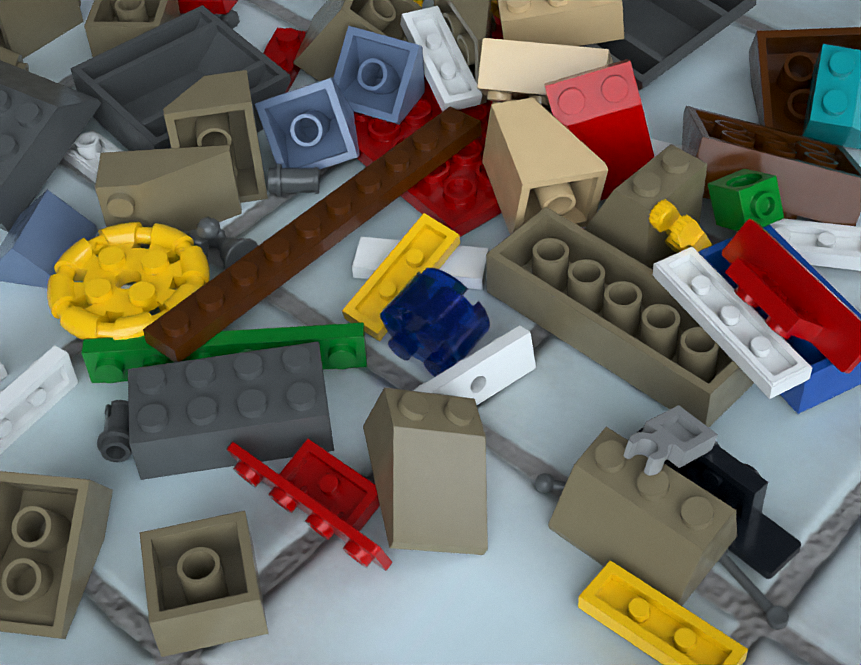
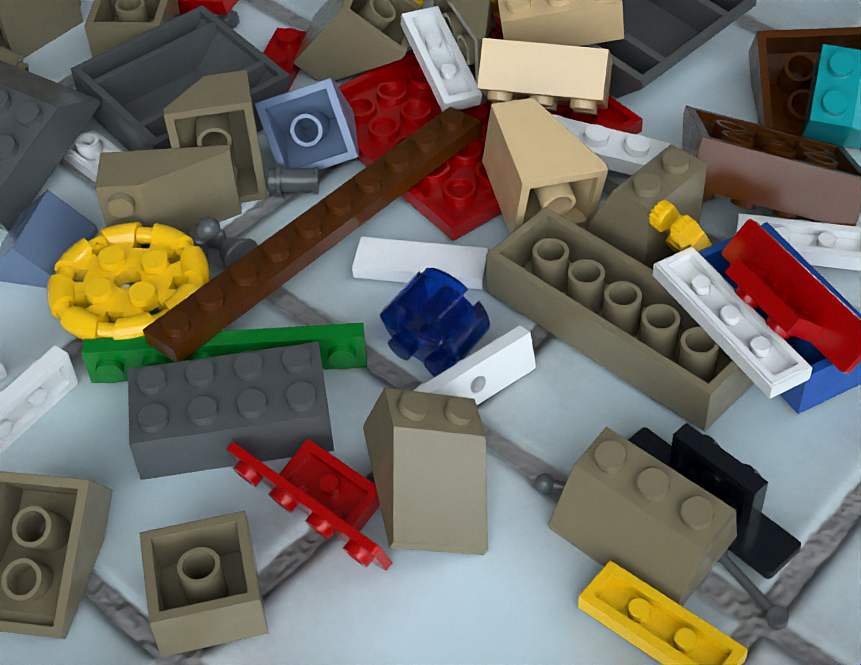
dark grey pin [97,400,132,462] -> none
sand blue slope [333,26,425,125] -> none
yellow plate [342,213,460,342] -> none
red slope [544,59,654,200] -> none
light grey plate [623,405,718,476] -> none
green brick [708,169,784,231] -> none

